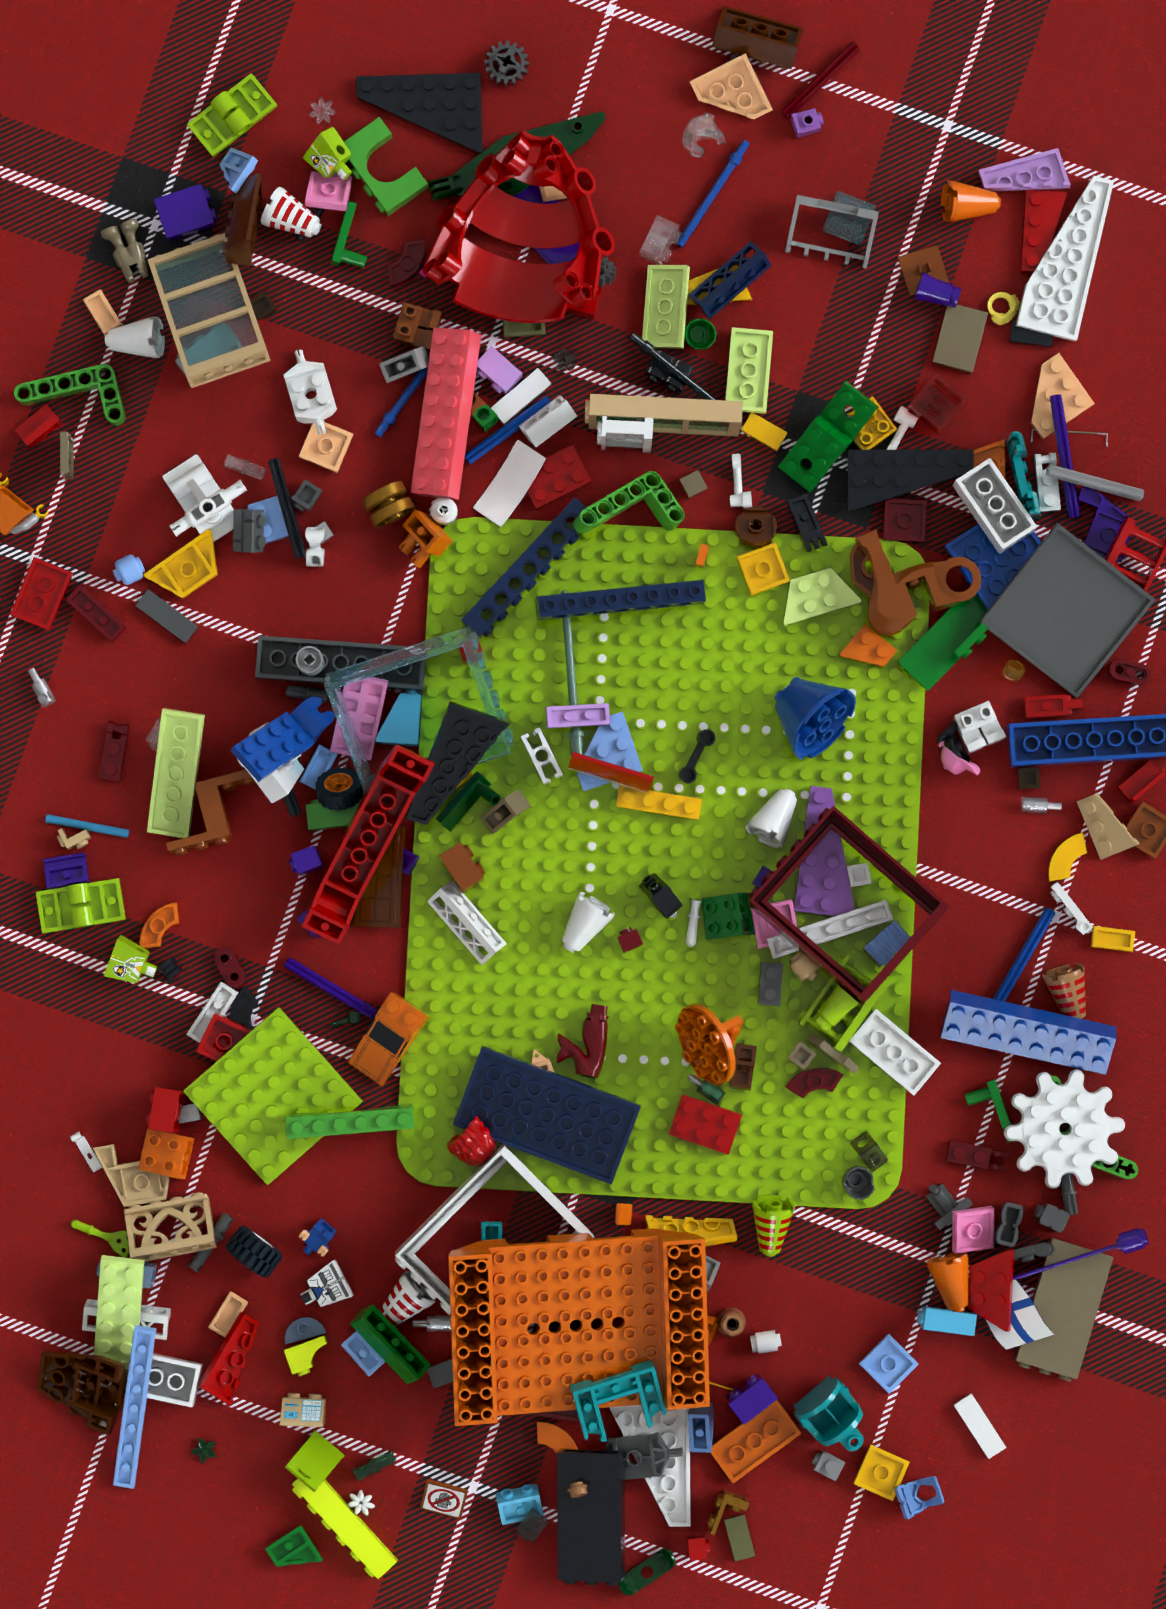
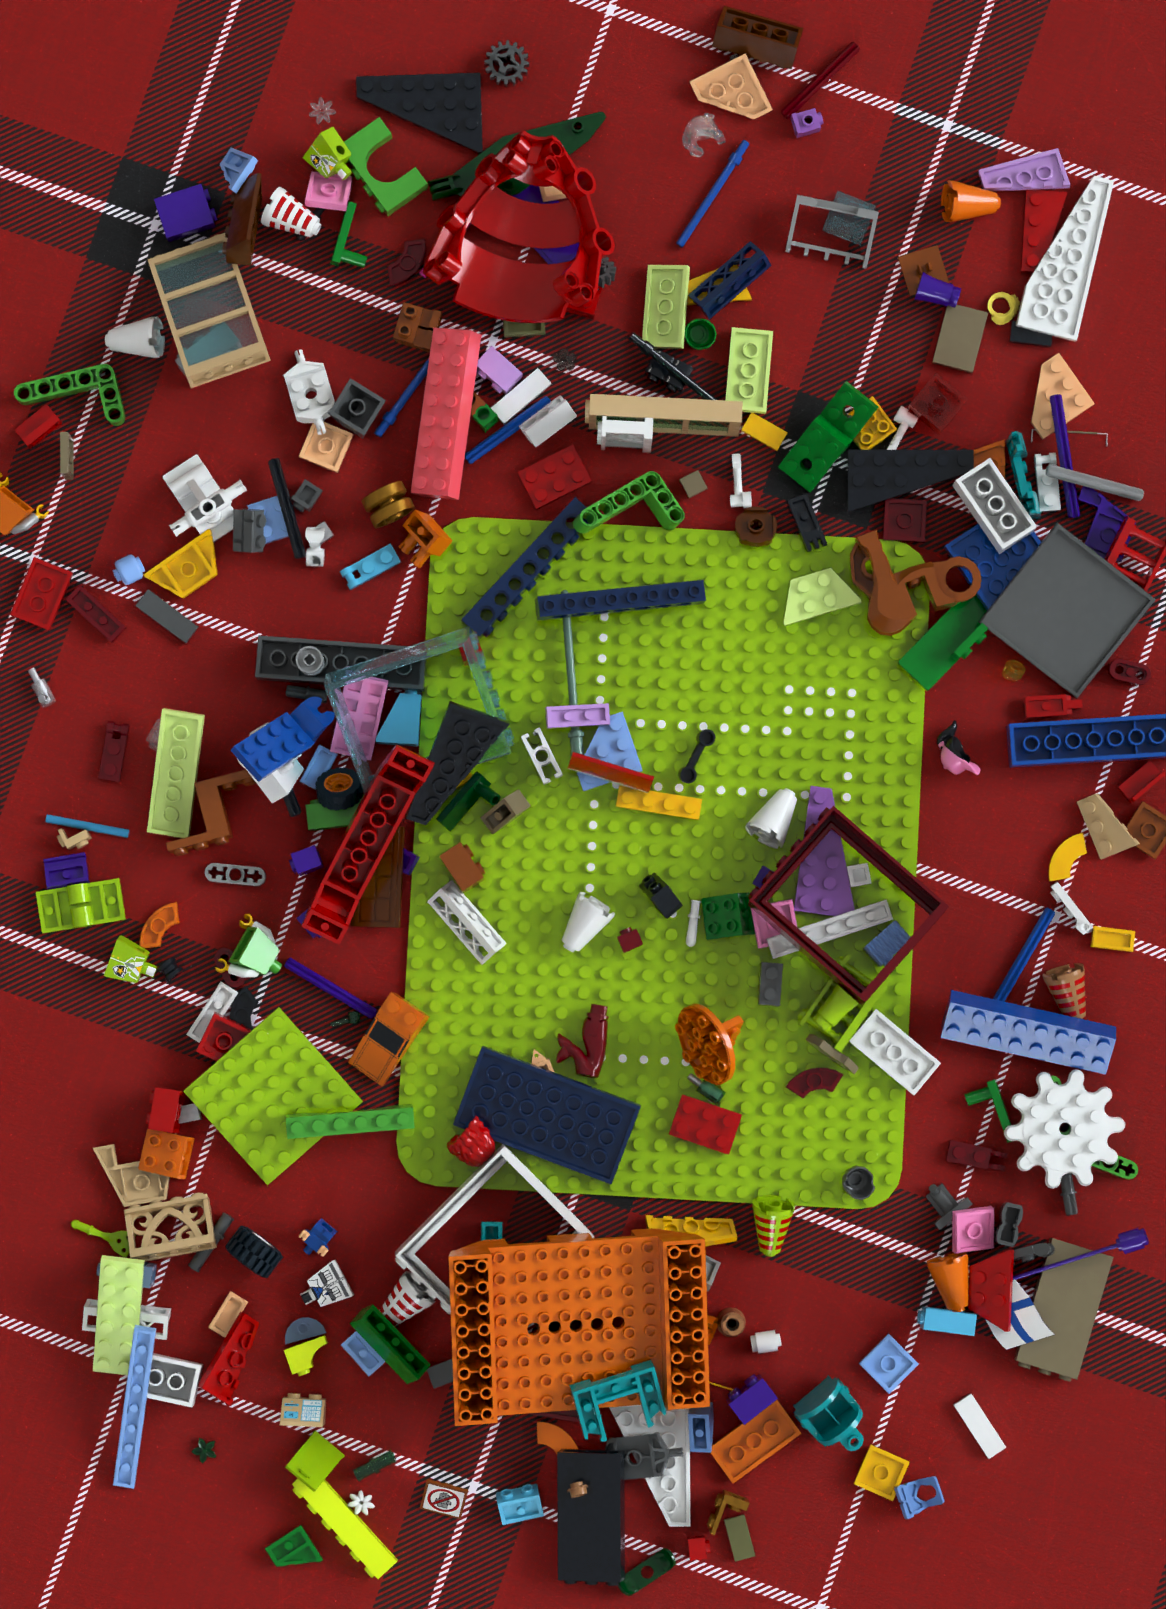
reddish brown wedge [37,1351,128,1435] -> none
white piece [70,1131,102,1172] -> none
light nougat tile [83,289,122,336] -> none
dark tan piece [100,219,149,283] -> none
lime plate [187,73,278,158] -> none
clear axle [224,454,266,480] -> none
dark brown plate [250,291,277,321] -> none
light grey brick [379,346,429,383] -> none
clear piece [412,1315,451,1332] -> none
white head [430,497,458,526] -> none
white sticker [473,440,546,527] -> none
clear smoke bracket [516,1508,549,1542] -> none
orange slope [615,1203,632,1225] -> none
clear brick [639,215,681,265] -> none
orange tile [695,544,709,568] -> none
reddish brown slope [729,1043,757,1091] -> none
yellow tile [736,542,790,596] -> none
blue cone [774,677,856,760] -> none
dark tan tile [787,1041,817,1070] -> none
tan head [790,951,820,981] -> none
light grey bracket [811,1450,845,1481] -> none
orange wing [839,624,897,667] -> none
clear smoke bracket [850,1131,888,1173] -> none
white hips [954,701,1006,755] -> none
dark brown plate [1017,767,1040,790] -> none
clear piece [1020,796,1062,814] -> none
dark grey brick [1033,1203,1070,1233] -> none
none -> light grey beam [205,863,266,886]
none -> torso [215,914,282,978]
none -> dark grey slope [328,378,386,439]
none -> medium azure plate [340,543,401,590]

